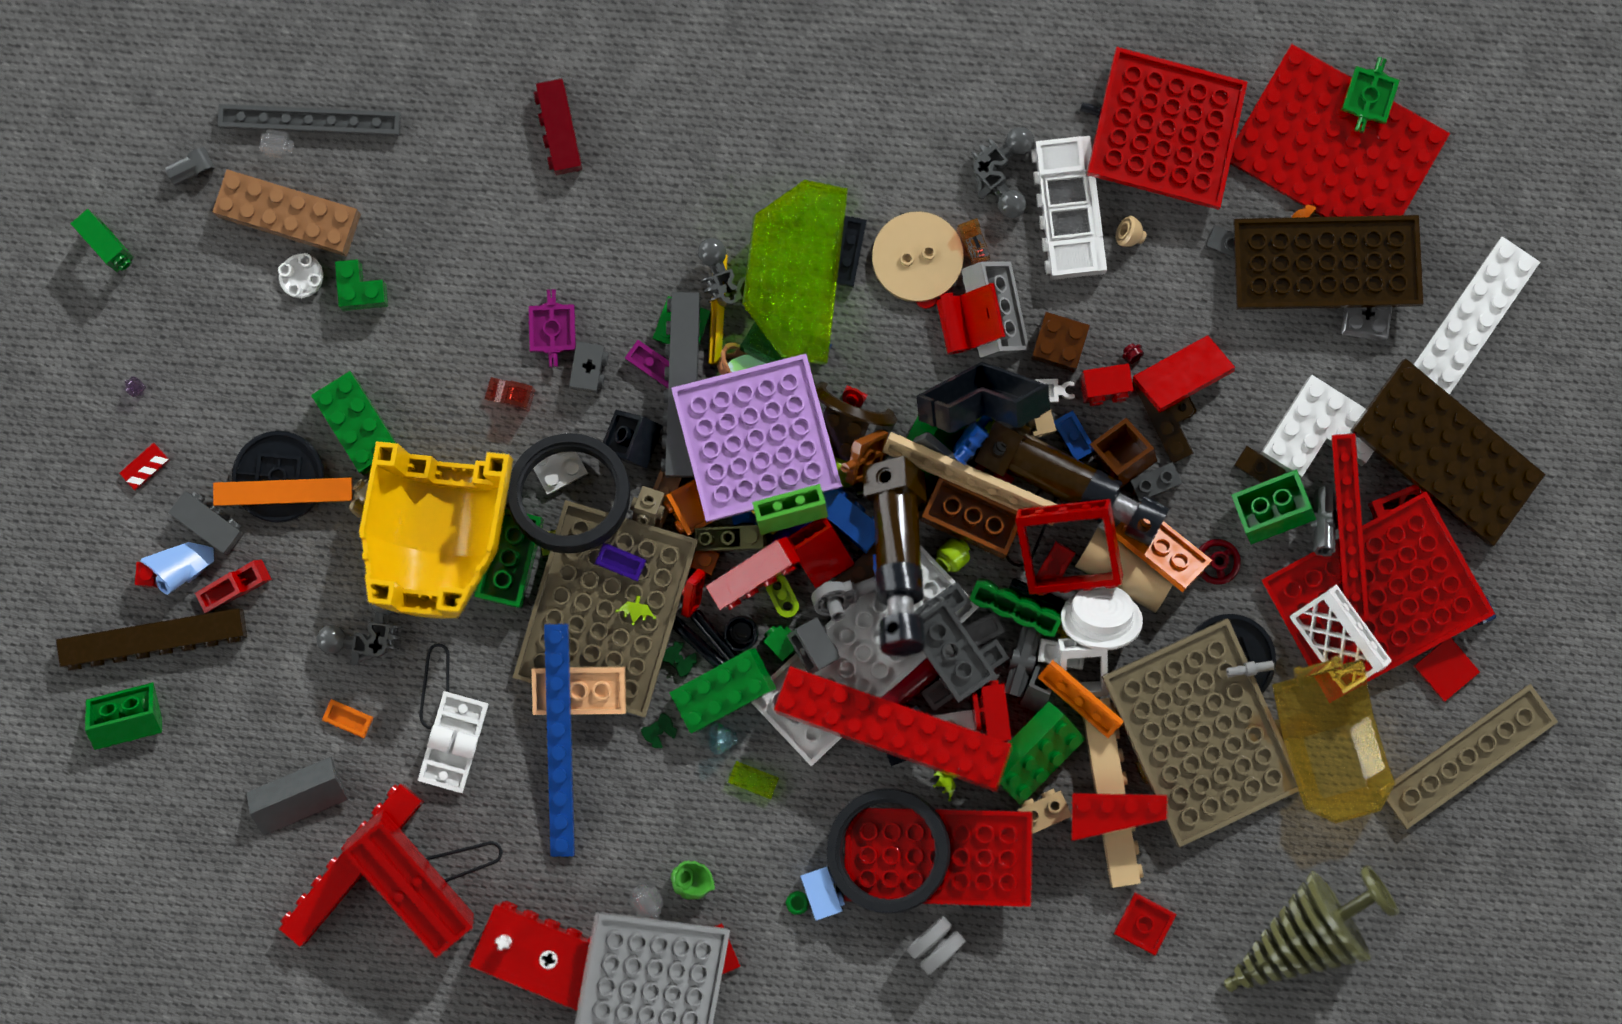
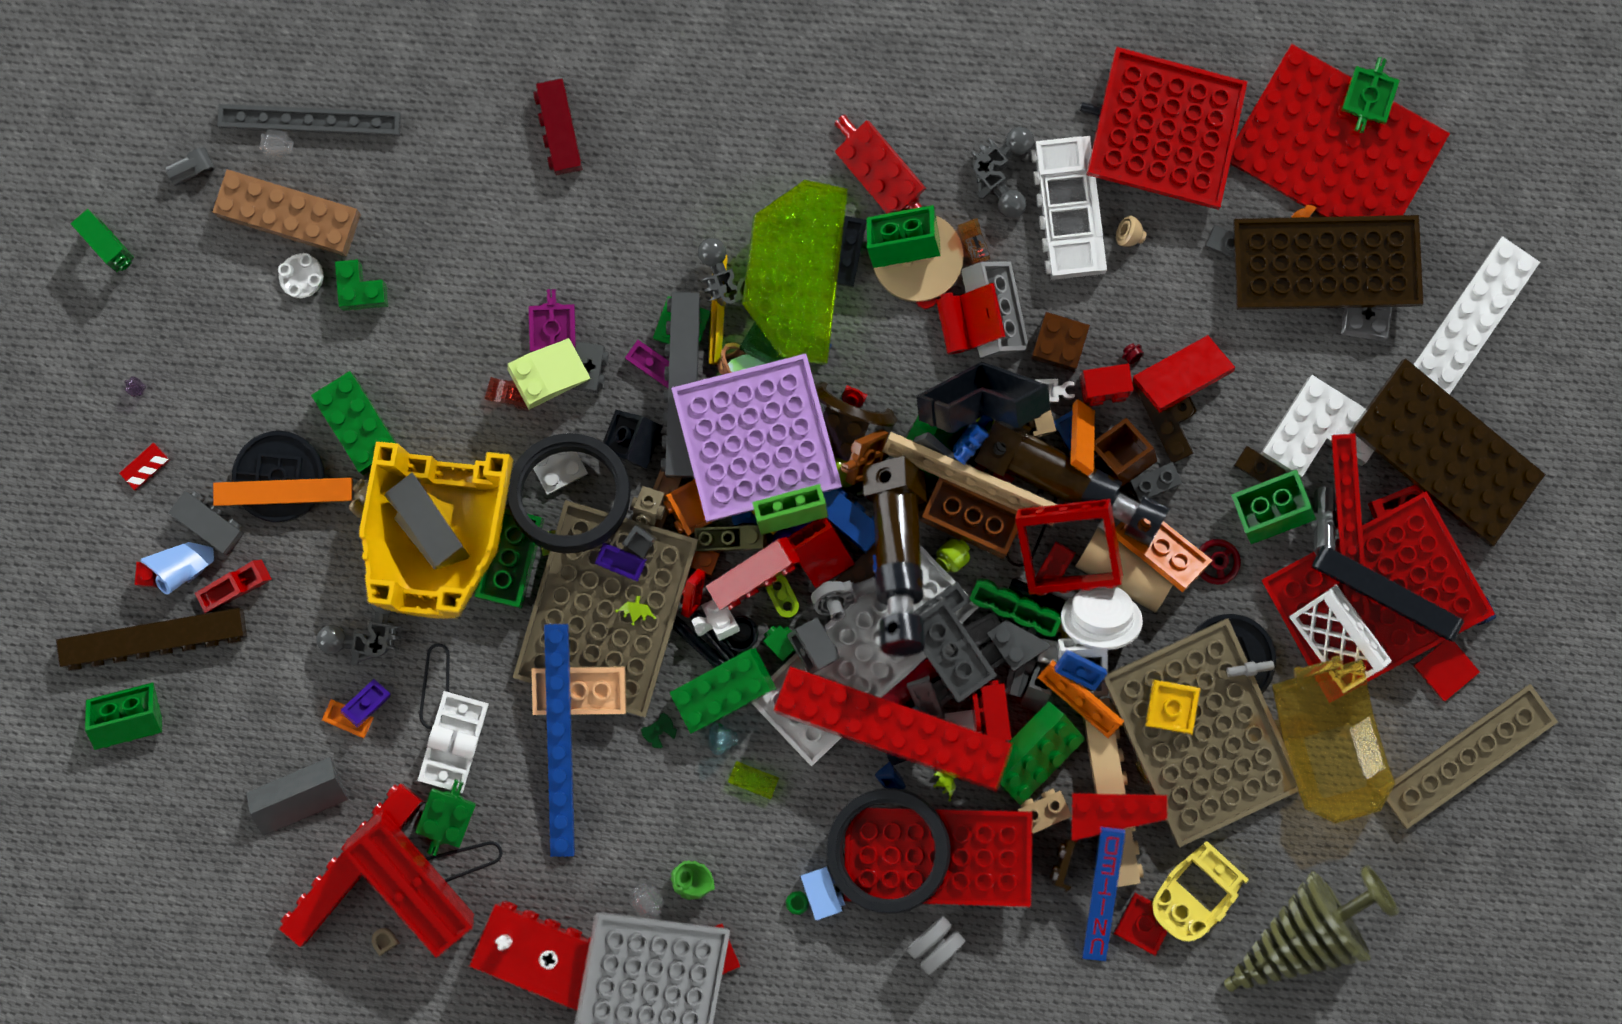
dark green piece [663,642,697,677] -> none
none -> dark purple plate [341,679,391,728]
none -> dark tan tile [371,928,400,956]
none -> dark grey slope [384,472,470,570]
none -> green plate [415,779,476,856]
none -> yellowish green slope [508,338,591,410]
none -> dark grey panel [622,525,657,558]
none -> white plate [691,600,740,641]
none -> red plate [834,115,927,214]
none -> green slope [867,205,941,268]
none -> dark blue slope [875,761,906,789]
none -> dark grey plate [907,676,945,720]
none -> dark grey wing [987,620,1051,672]
none -> dark brown piece [1049,839,1084,892]
none -> blue plate [1054,650,1107,691]
none -> orange tile [1071,399,1095,475]
none -> blue tile [1082,827,1125,961]
none -> yellow plate [1145,680,1200,734]
none -> light yellow slope [1153,841,1249,941]
none -> black beam [1312,545,1464,642]

